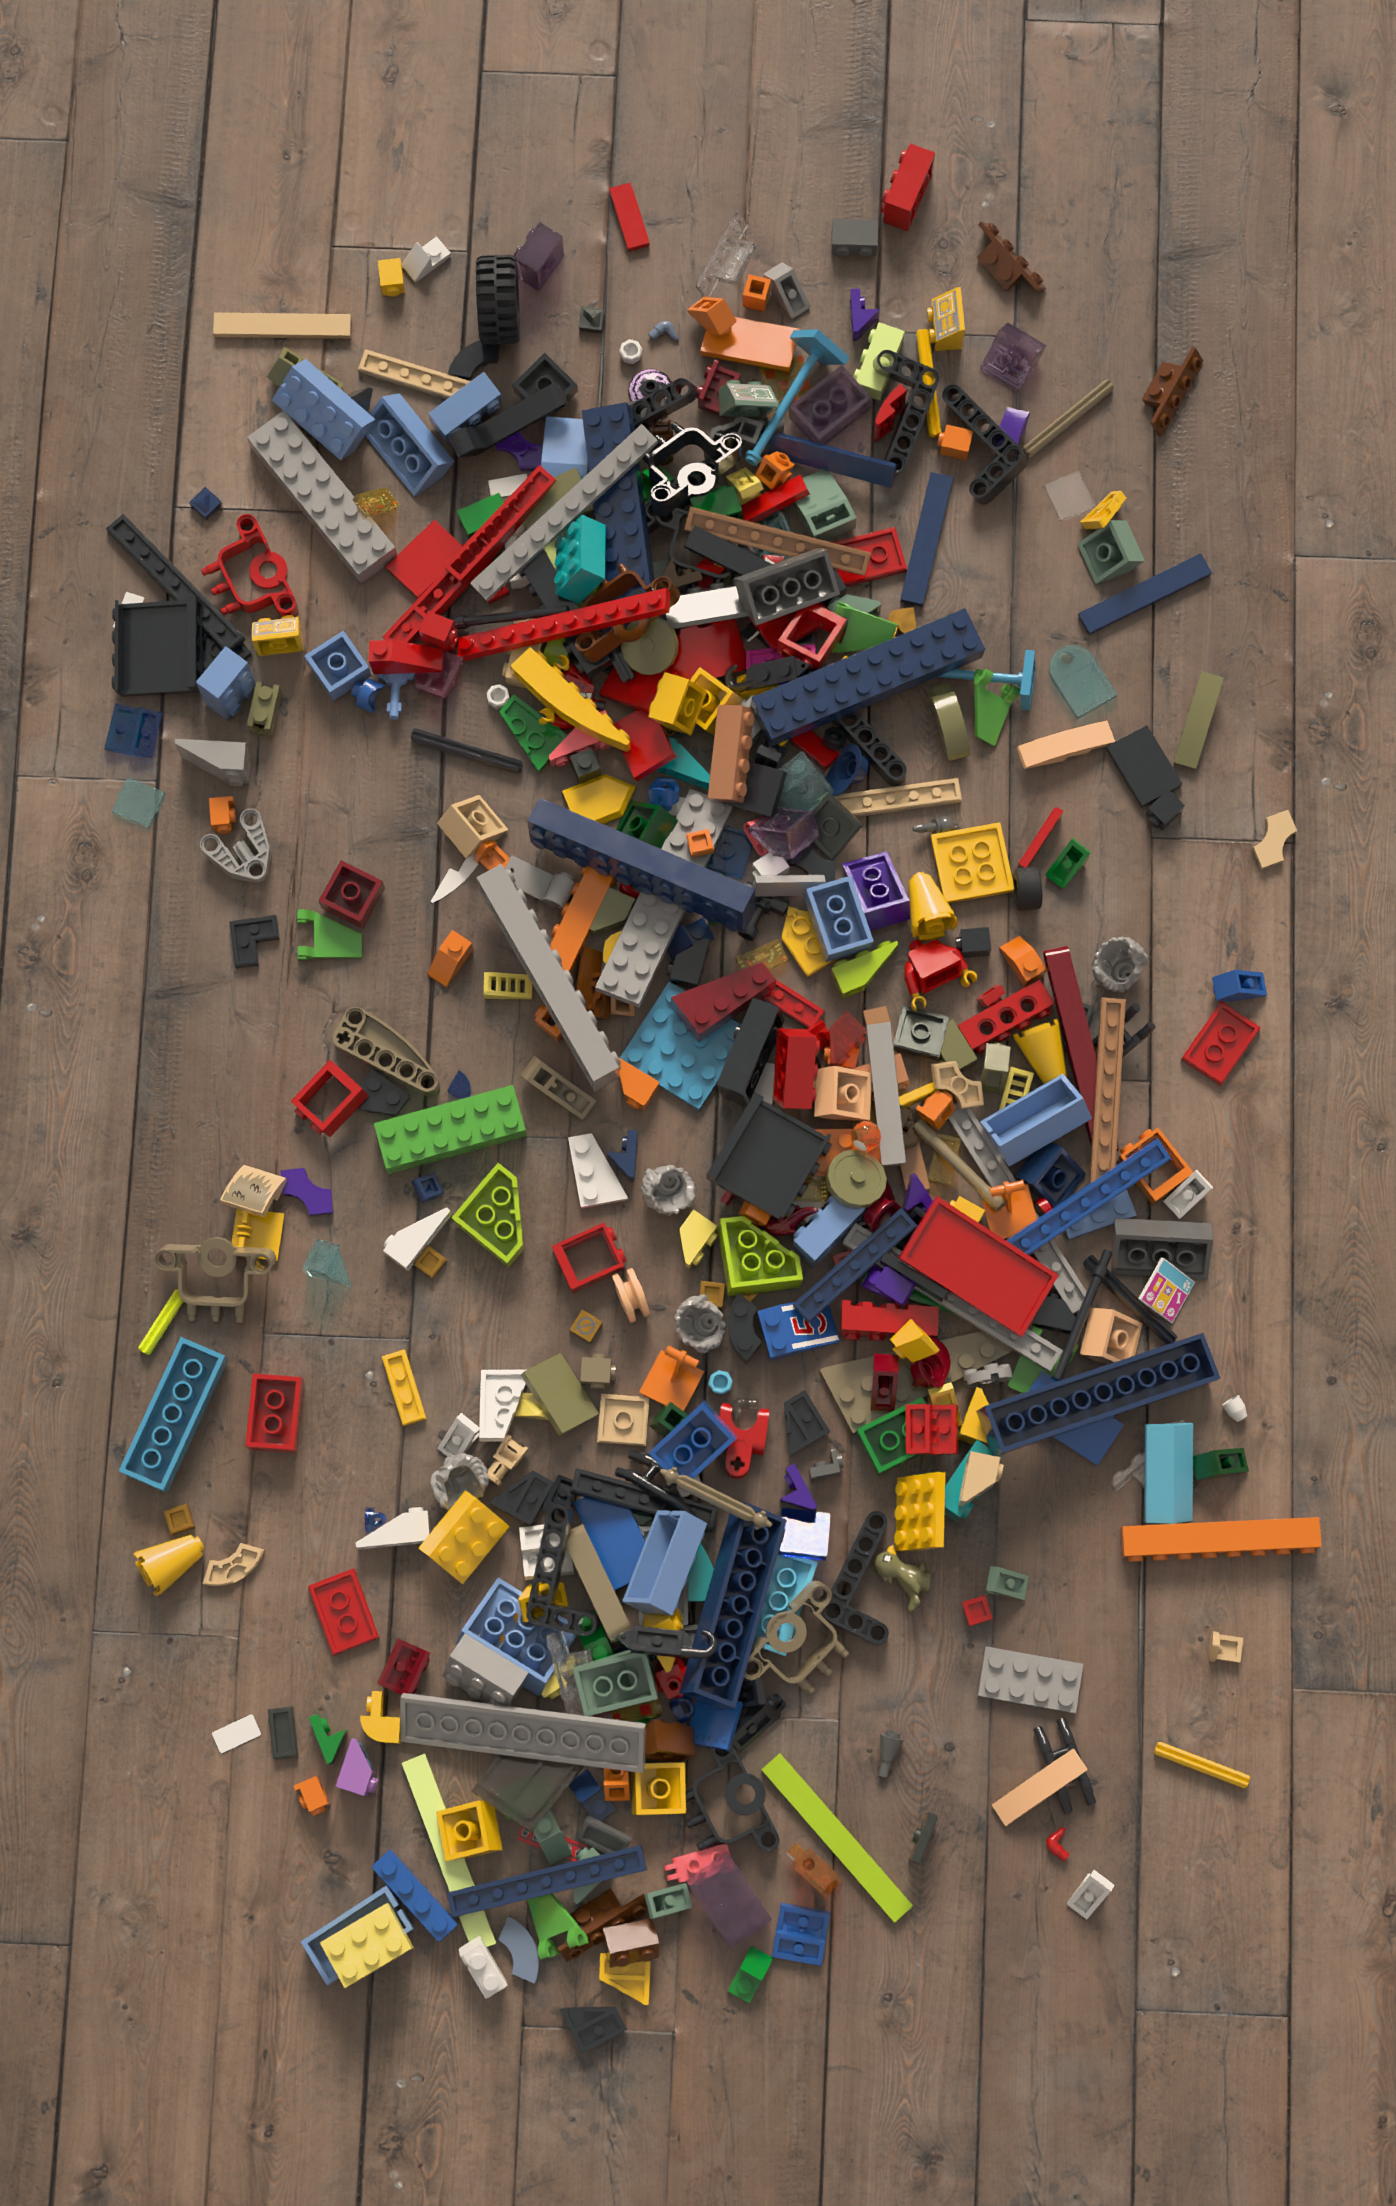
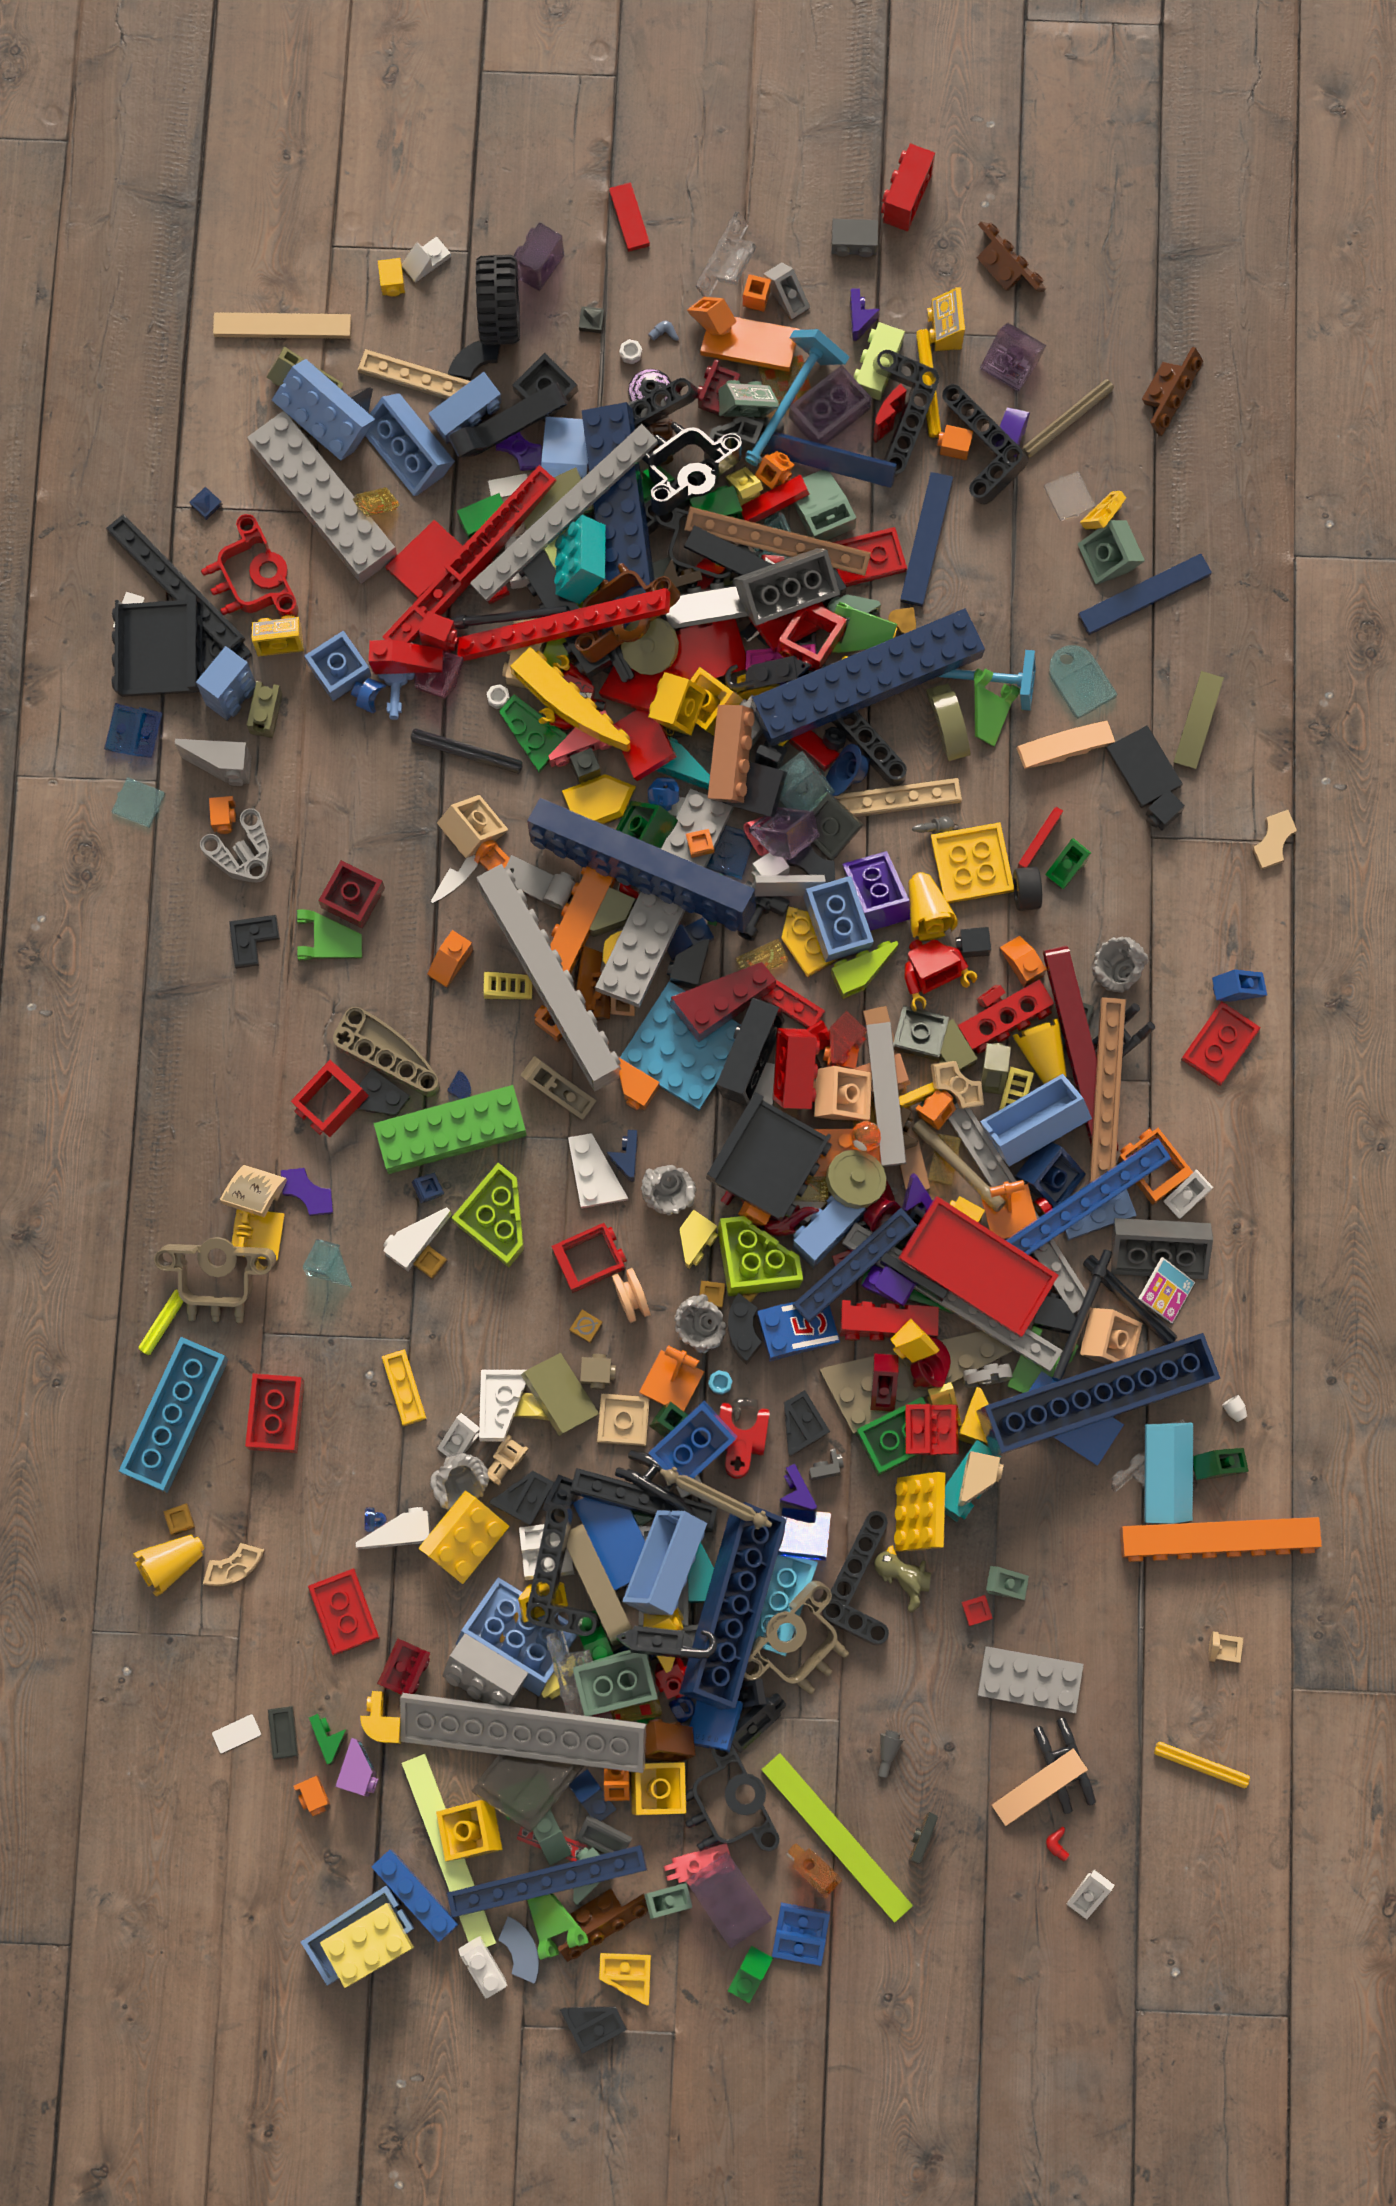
brick [603,1919,659,1968] -> none

